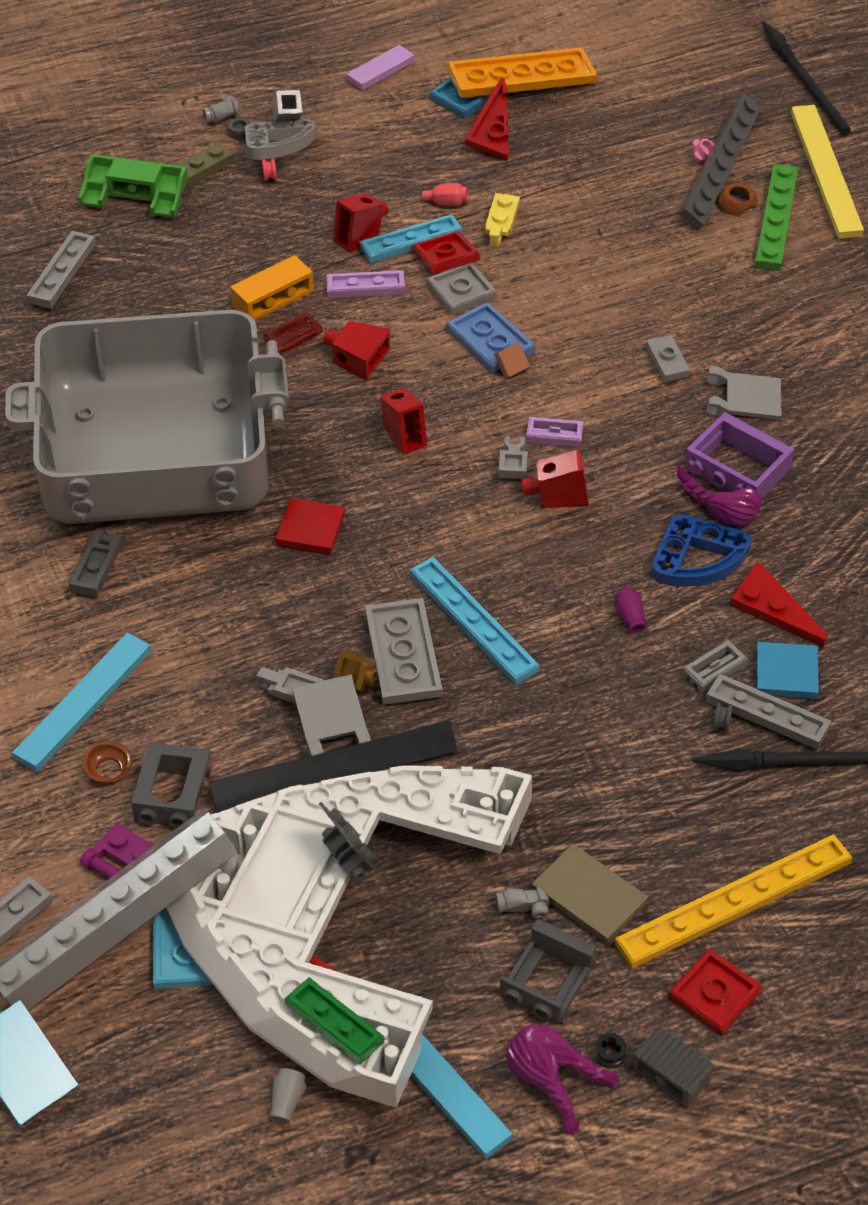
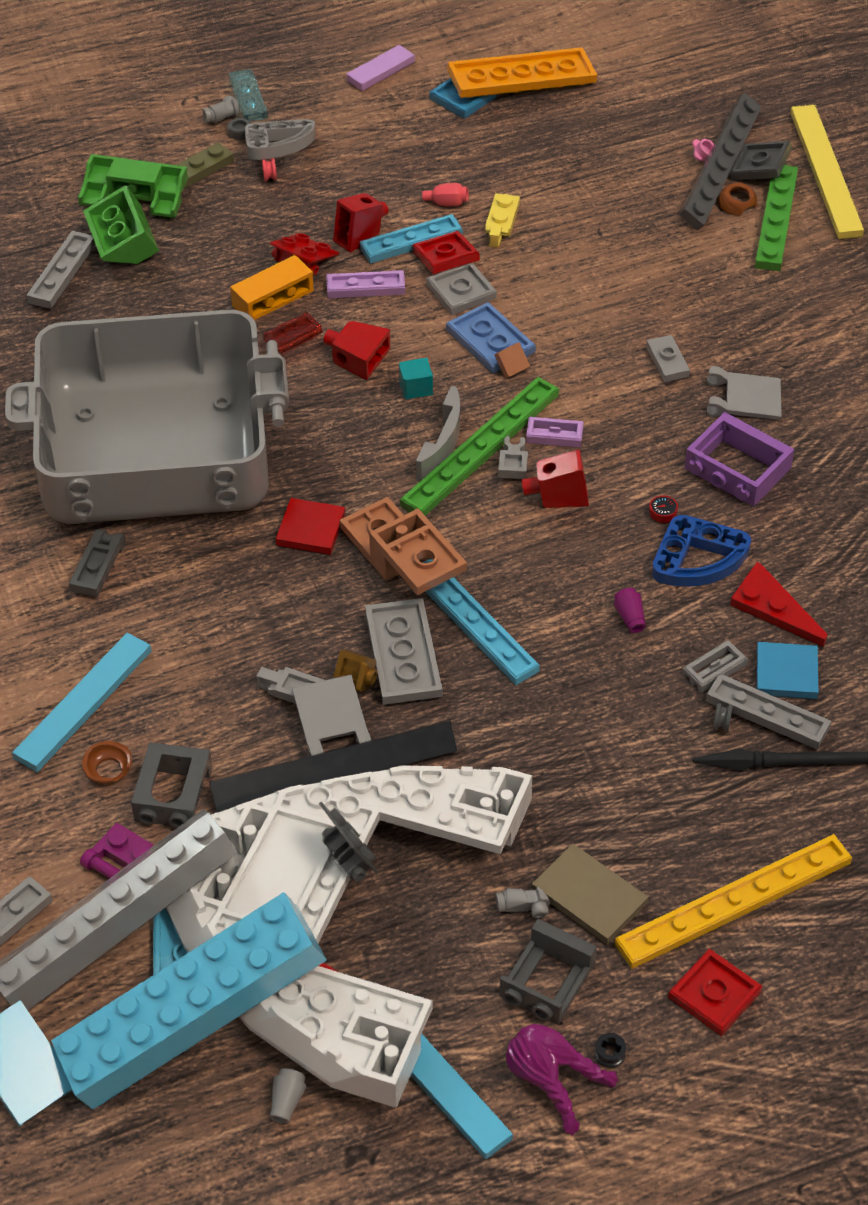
light grey brick [272,90,302,121] -> none
green tile [285,977,384,1065] -> none
red torso [380,388,428,455] -> none
red wing [465,77,509,161] -> none
dark grey brick [632,1026,714,1108] -> none
magenta hair [677,465,762,528] -> none
black piece [762,21,851,135] -> none
none -> medium azure brick [51,892,327,1109]
none -> bright green slope [83,185,159,264]
none -> clear light blue tile [228,69,268,121]
none -> red hinge [270,233,340,276]
none -> nougat bracket [340,497,467,595]
none -> teal piece [399,358,433,399]
none -> bright green tile [400,377,559,516]
none -> light grey slope [416,386,460,481]
none -> tile [649,495,678,523]
none -> dark grey tile [730,141,792,180]

